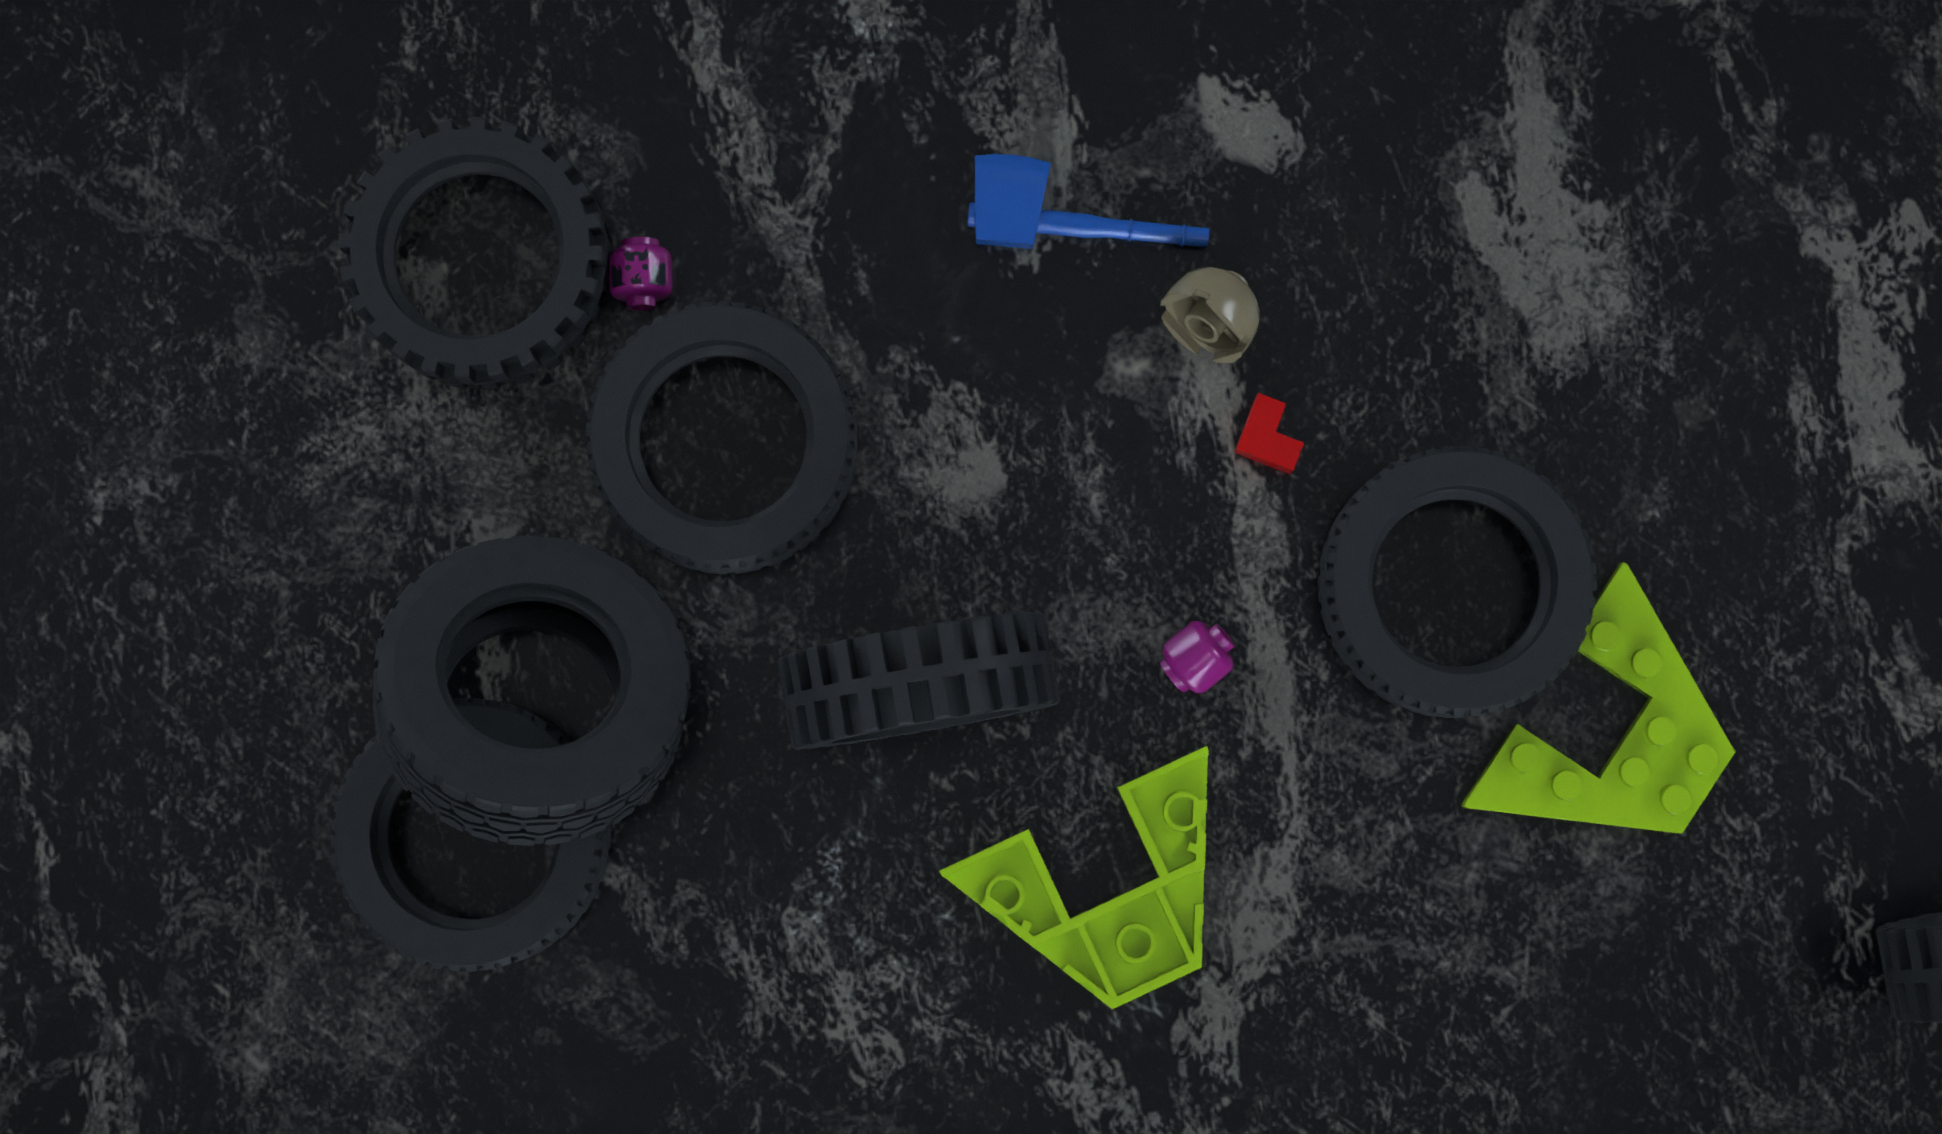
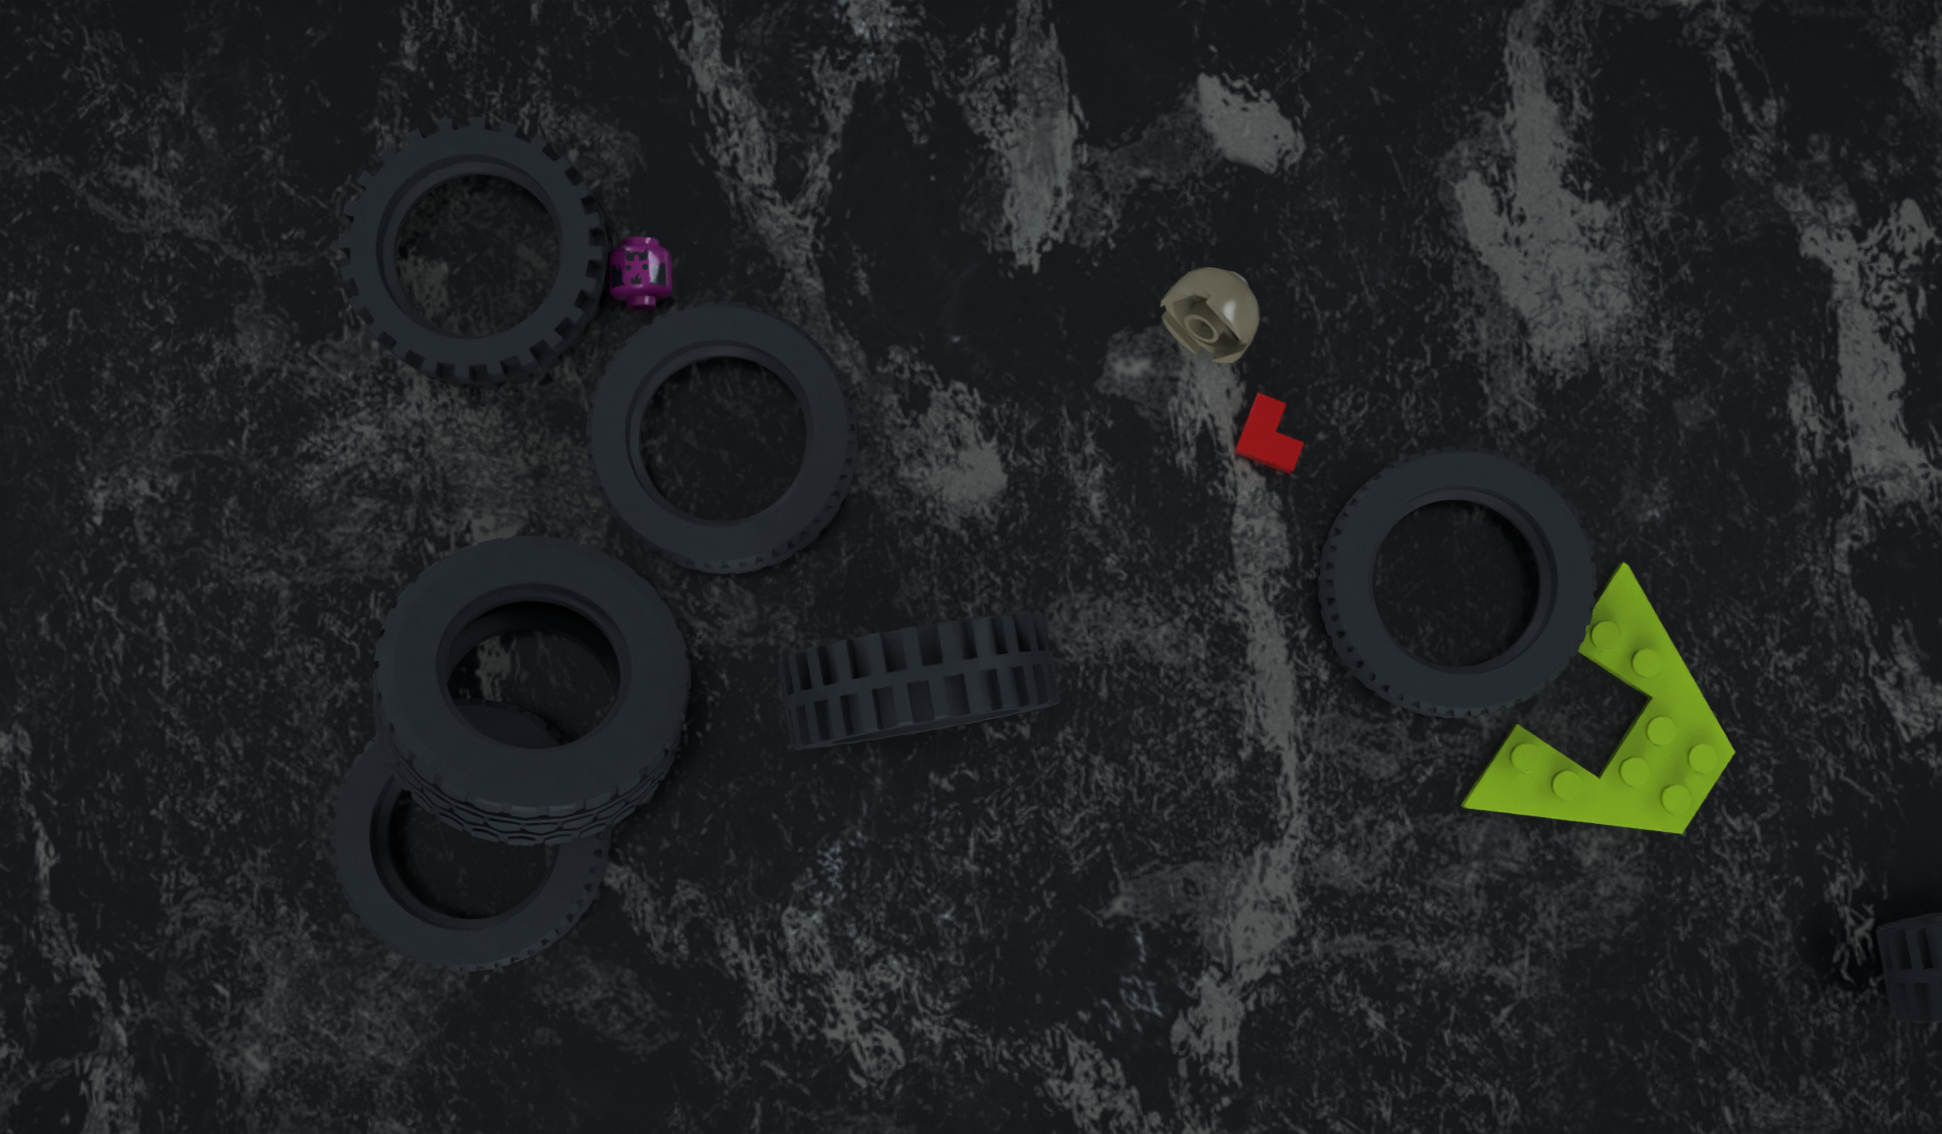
lime wing [939,746,1209,1009] -> none
blue piece [968,154,1209,249] -> none
magenta head [1160,621,1235,693] -> none

